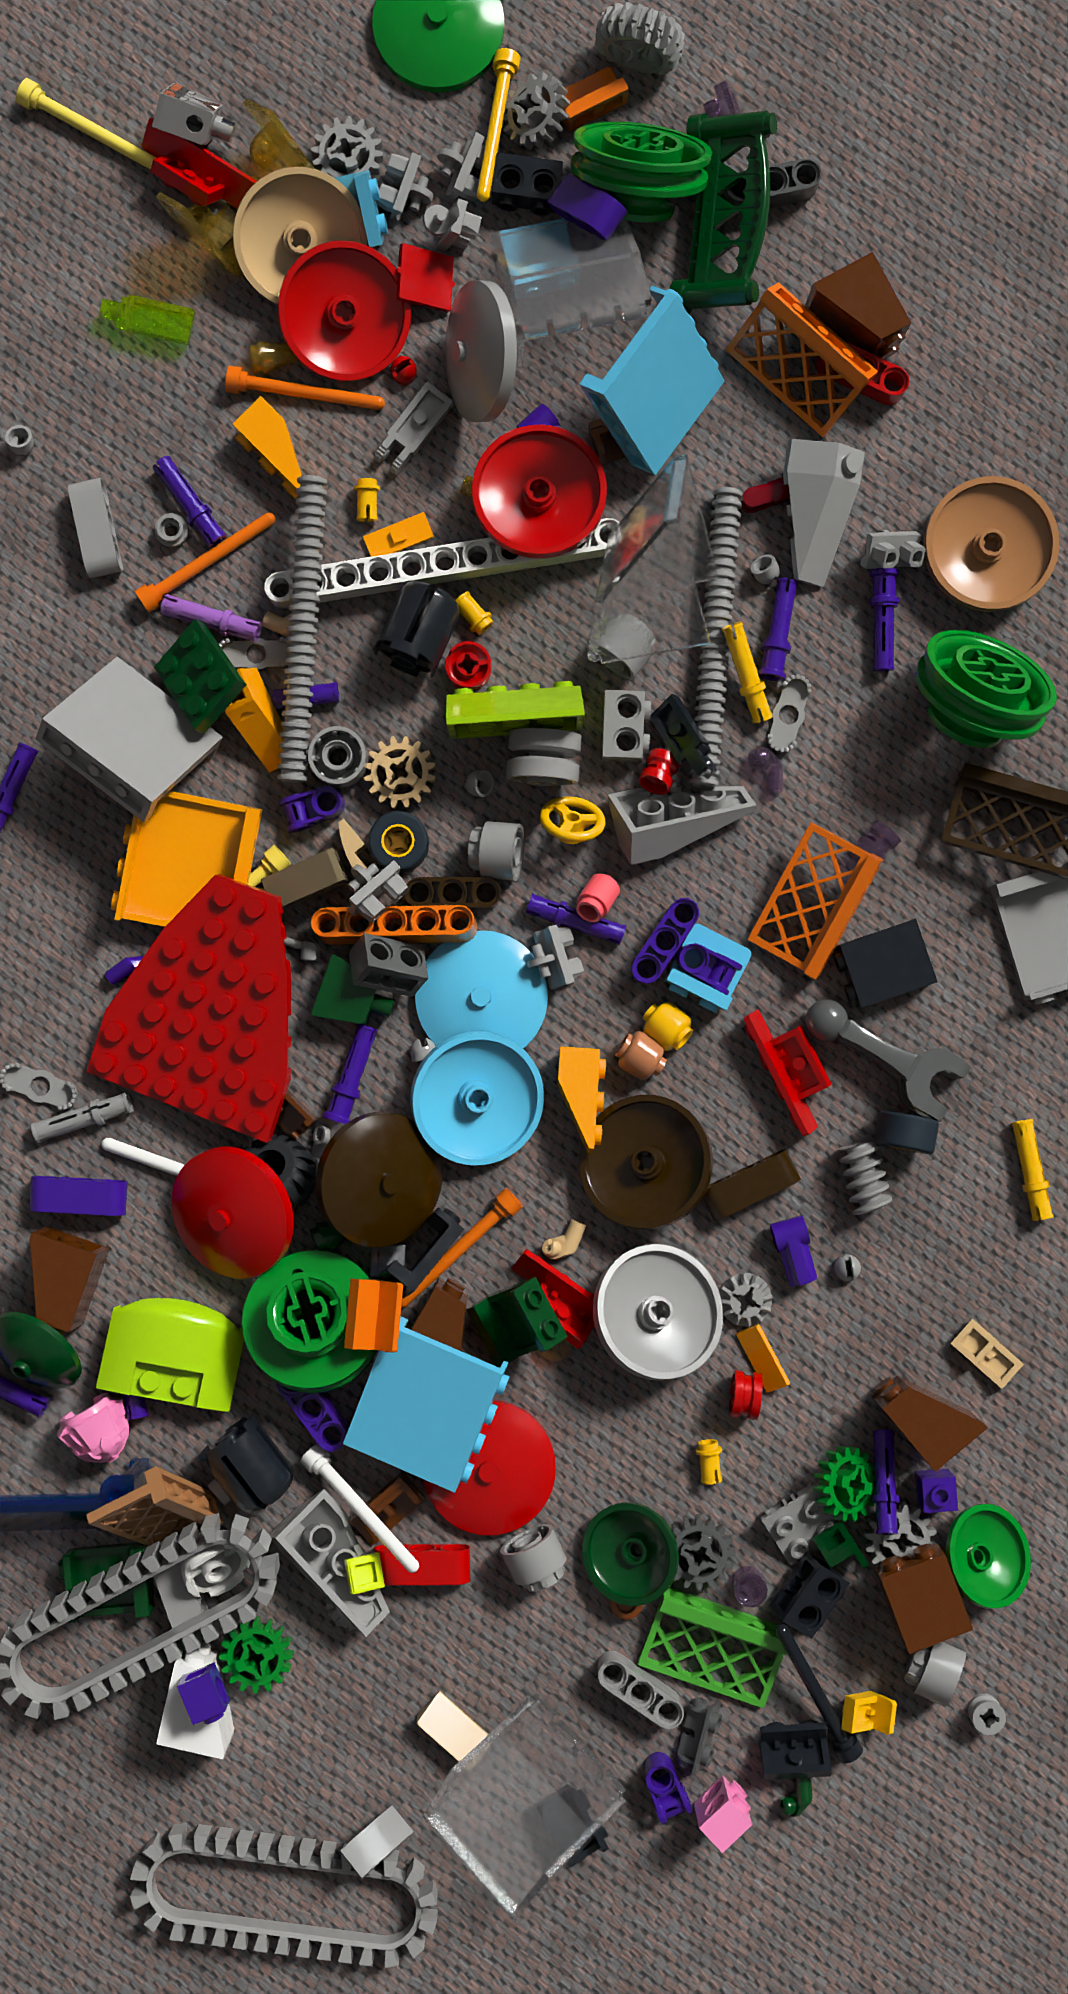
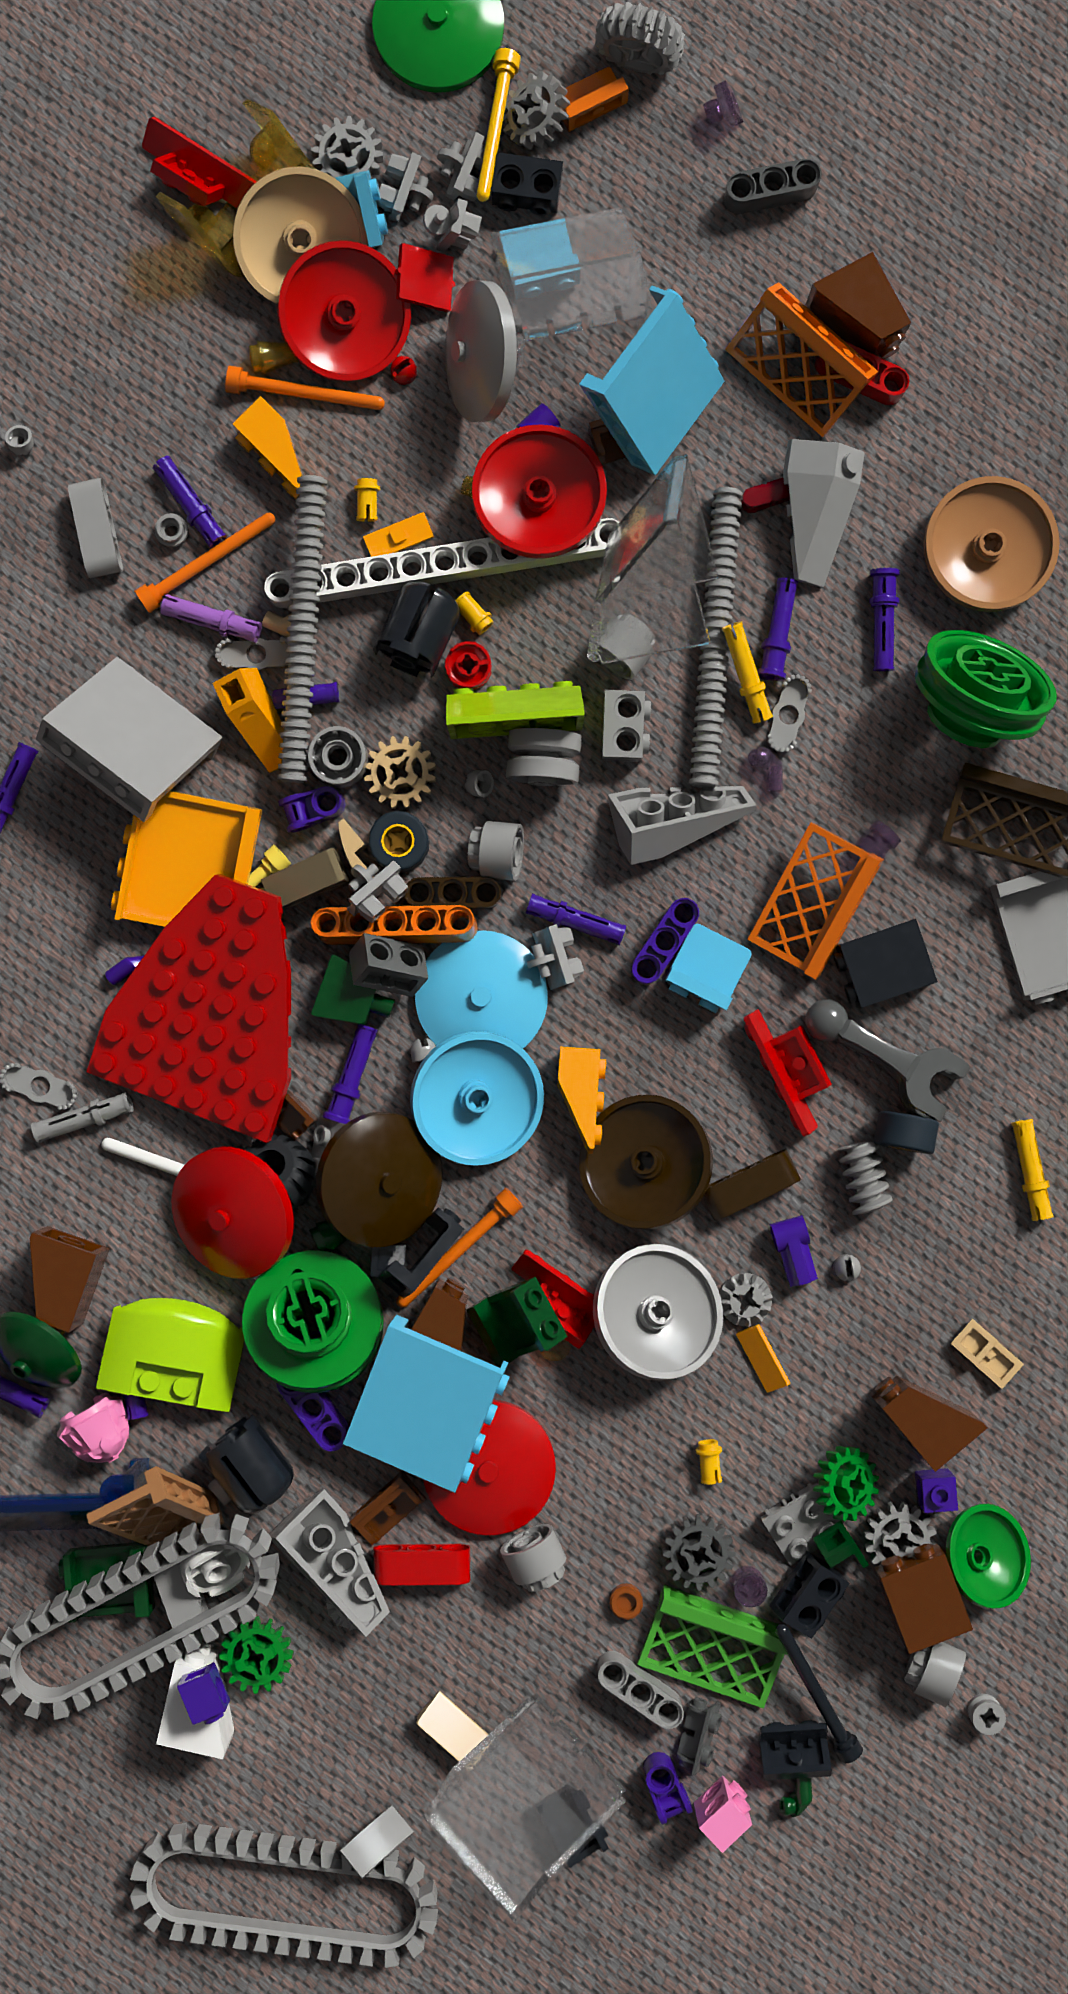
light yellow piece [16,78,156,169] -> none
dark purple beam [29,1176,128,1216] -> none
clear neon green hinge [100,294,196,346] -> none
light grey torso [152,82,236,145] -> none
dark green plate [154,619,246,734] -> none
light grey hand [284,937,320,961] -> none
white piece [300,1444,419,1573] -> none
orange panel [344,1278,403,1353] -> none
neon yellow tile [344,1552,385,1595] -> none
light grey hinge [374,381,454,476] -> none
yellow piece [539,796,606,844] -> none
tan arm [542,1219,587,1260] -> none
dark purple beam [546,173,628,241] -> none
green wheel [570,122,712,223] -> none
coral brick [576,874,620,922] -> none
dark green dish [582,1502,679,1606] -> none
nougat head [615,1031,667,1080] -> none
red wheel [638,748,680,795] -> none
yellow head [642,1002,693,1051] -> none
black hinge [650,694,717,779] -> none
dark green piece [669,110,777,314] -> none
dark purple piece [676,943,743,996] -> none
red wheel [729,1370,763,1420] -> none
light grey hinge [750,555,780,585] -> none
yellow bracket [841,1691,897,1735] -> none
light grey hips [860,530,926,569] -> none
dark purple pin [872,1430,900,1535] -> none

